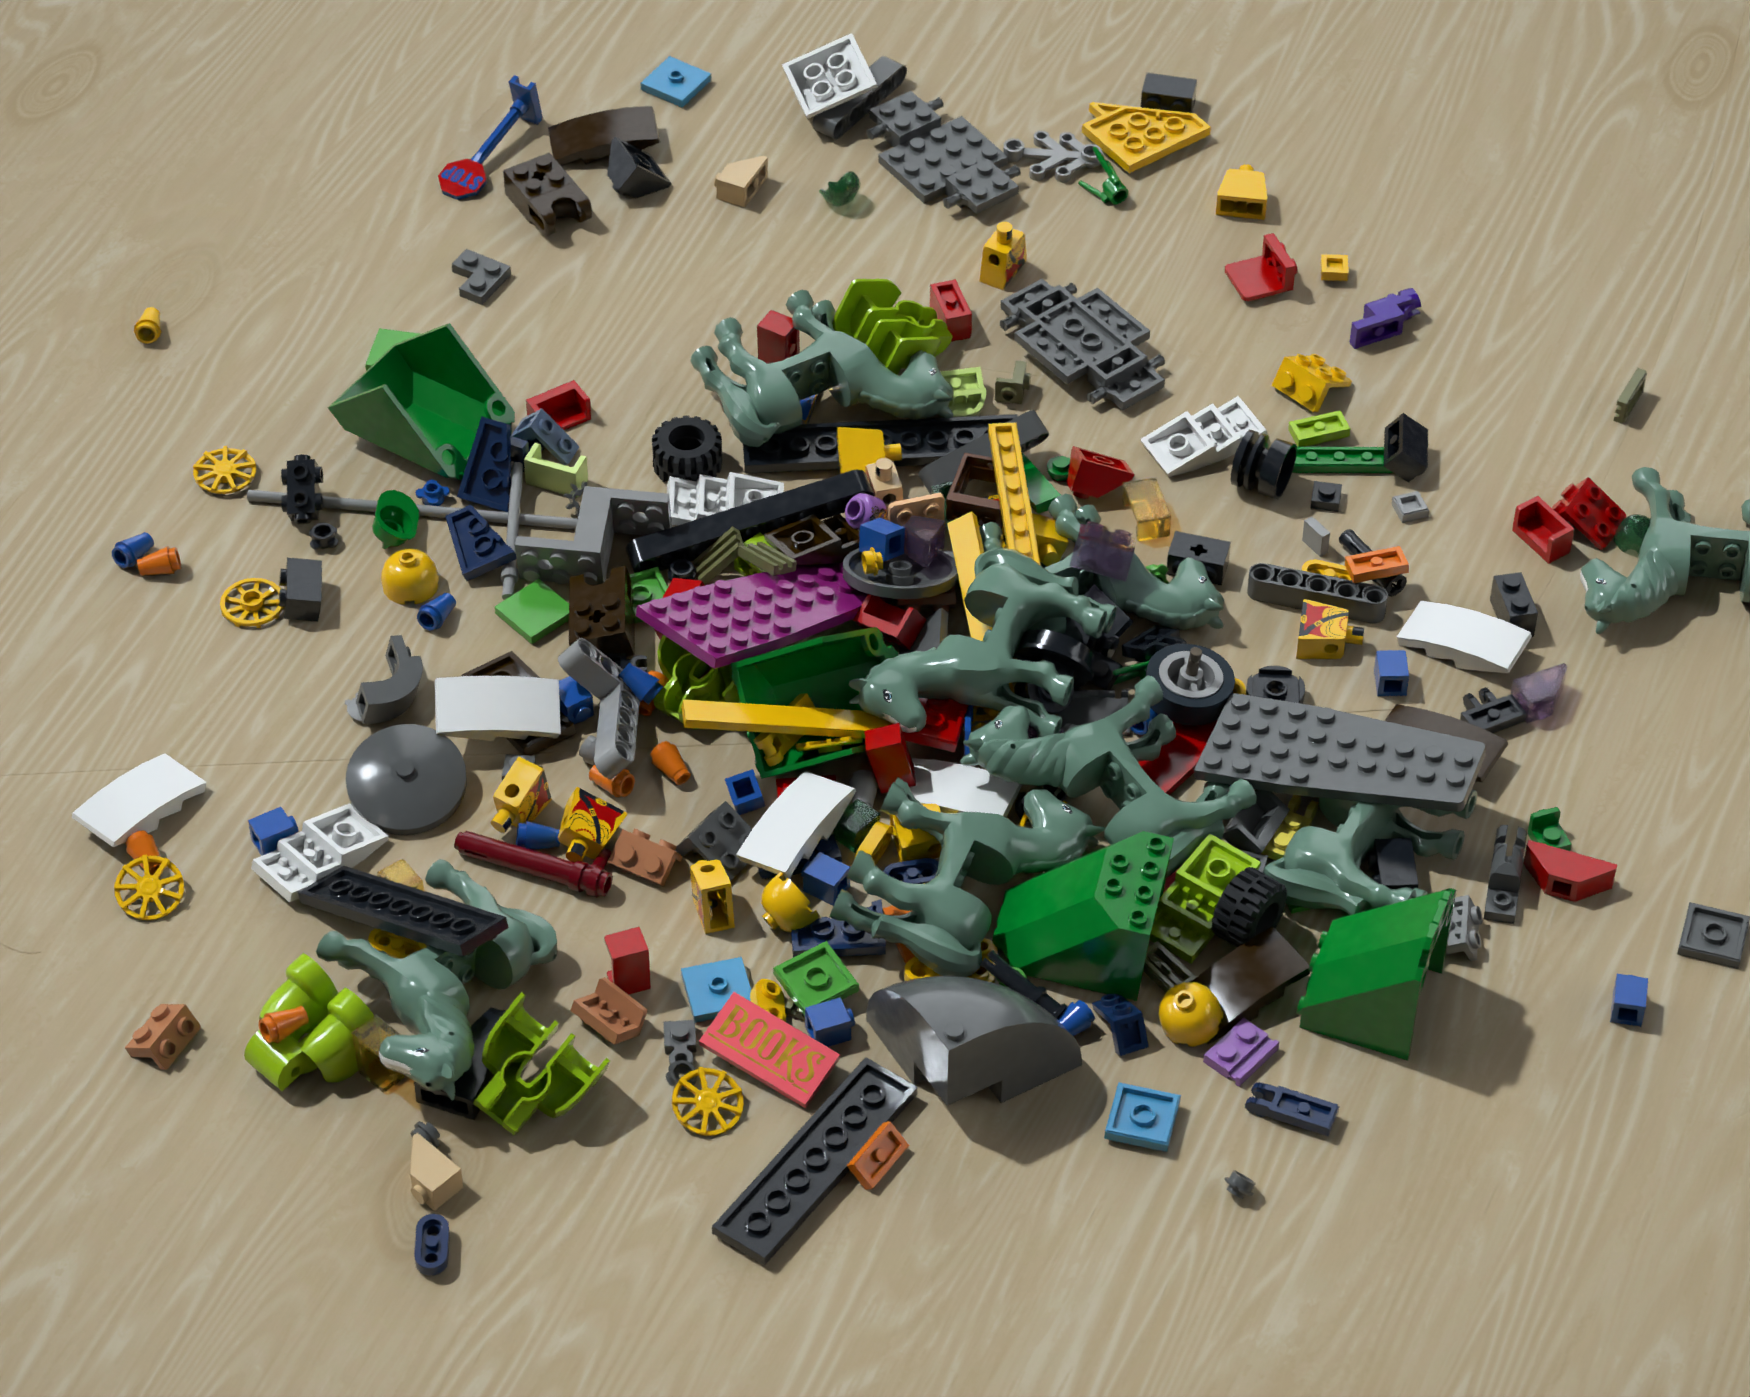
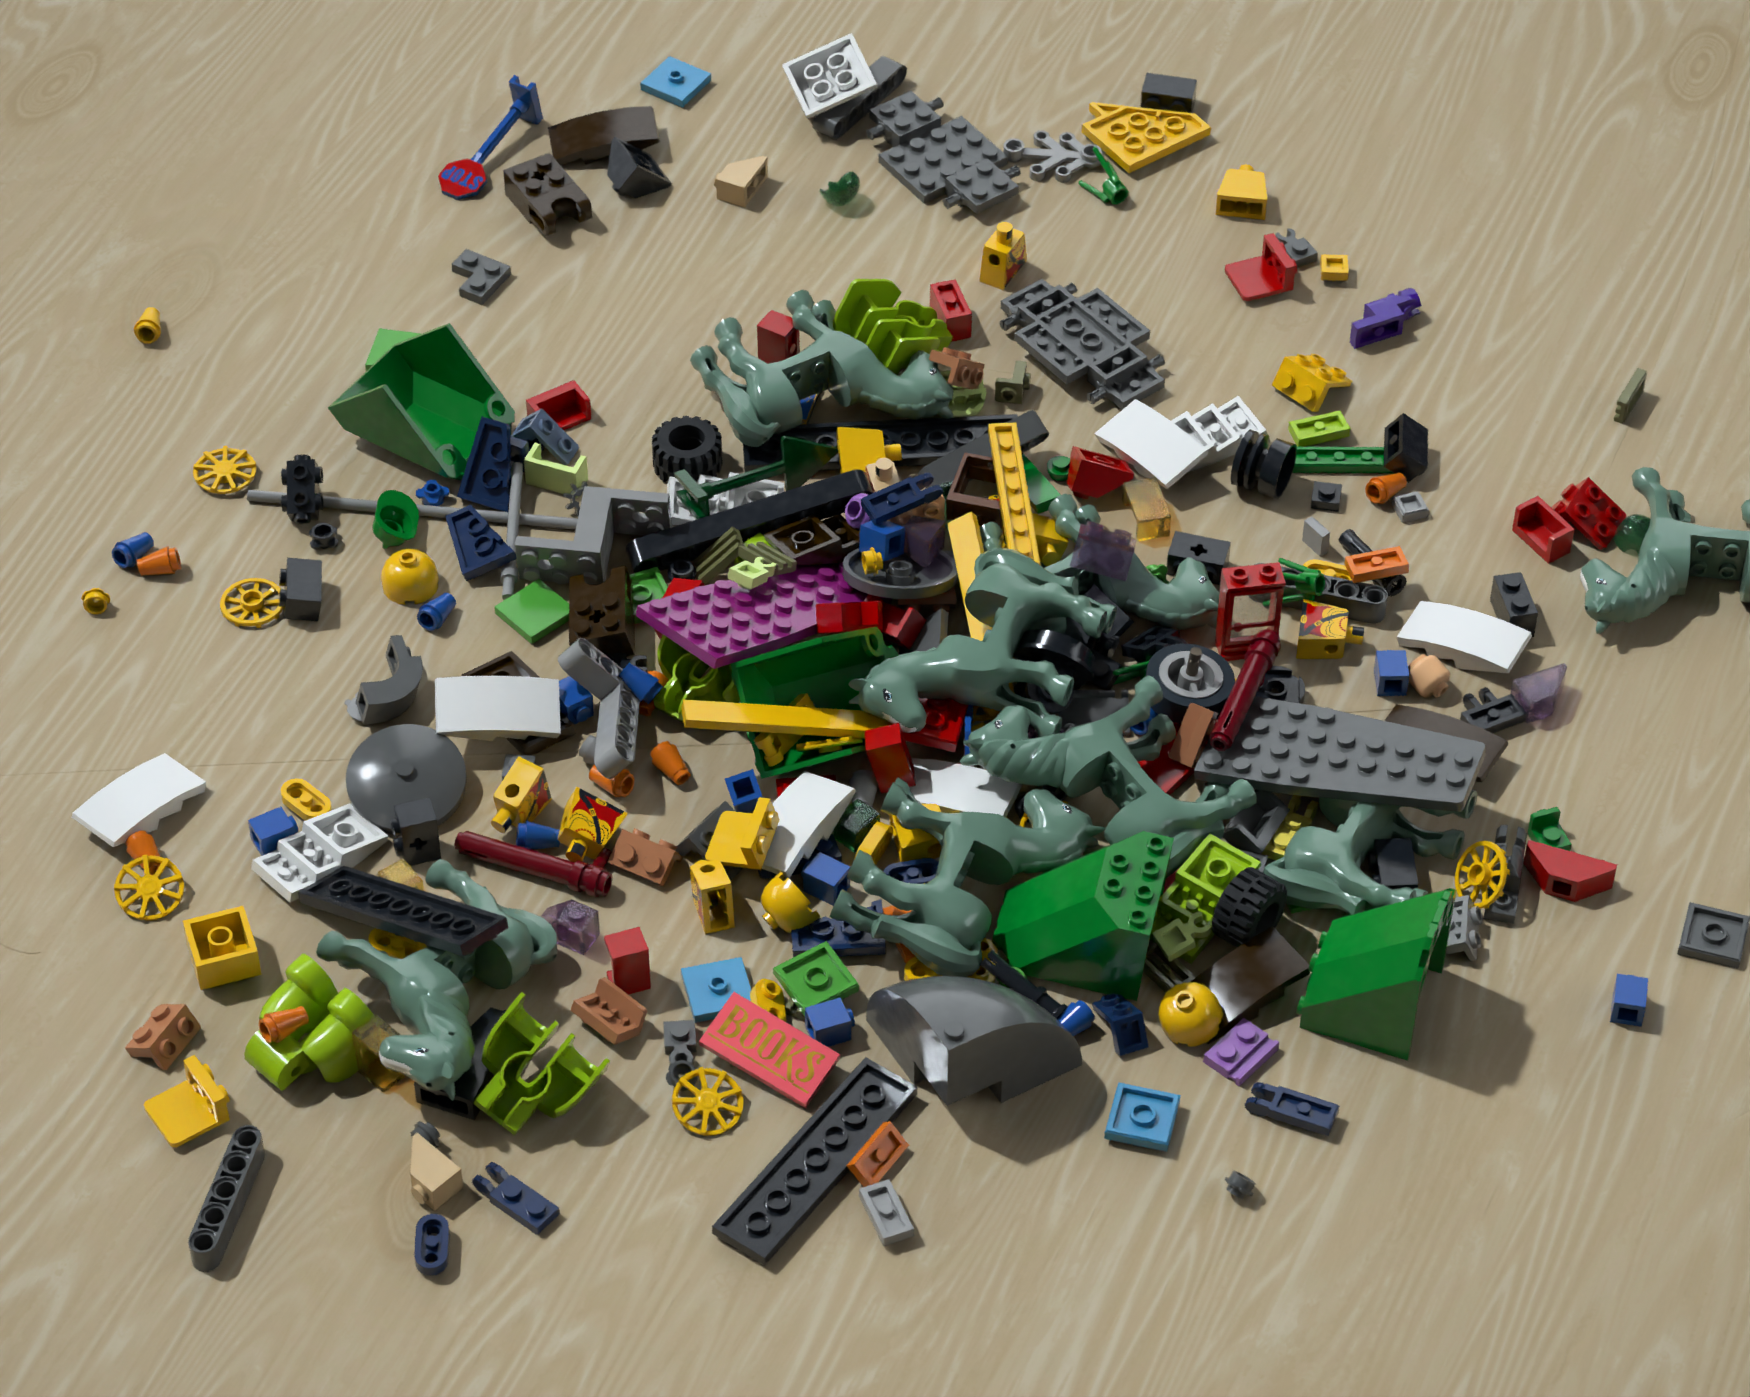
none -> yellow plate [81,588,110,615]
none -> yellow bracket [144,1055,230,1148]
none -> yellow brick [183,905,262,990]
none -> dark grey beam [188,1125,265,1272]
none -> yellow plate [281,778,332,821]
none -> black brick [390,797,441,867]
none -> dark blue hinge [471,1162,560,1235]
none -> slope [540,900,600,955]
none -> dark green piece [674,436,839,519]
none -> yellow bracket [705,797,780,870]
none -> yellowish green plate [727,557,776,589]
none -> red panel [816,601,883,633]
none -> light grey plate [859,1179,914,1246]
none -> dark blue hinge [861,472,943,525]
none -> nougat bracket [929,347,985,389]
none -> white slope [1095,399,1209,489]
none -> yellowish green plate [1152,912,1211,962]
none -> nougat bracket [1169,703,1219,768]
none -> dark red cylinder [1209,629,1281,751]
none -> red door [1215,562,1286,661]
none -> green plant [1262,558,1325,606]
none -> dark grey plate [1275,228,1318,268]
none -> orange cone [1365,472,1407,504]
none -> light nougat head [1408,654,1451,698]
none -> yellow wheel [1455,841,1510,909]

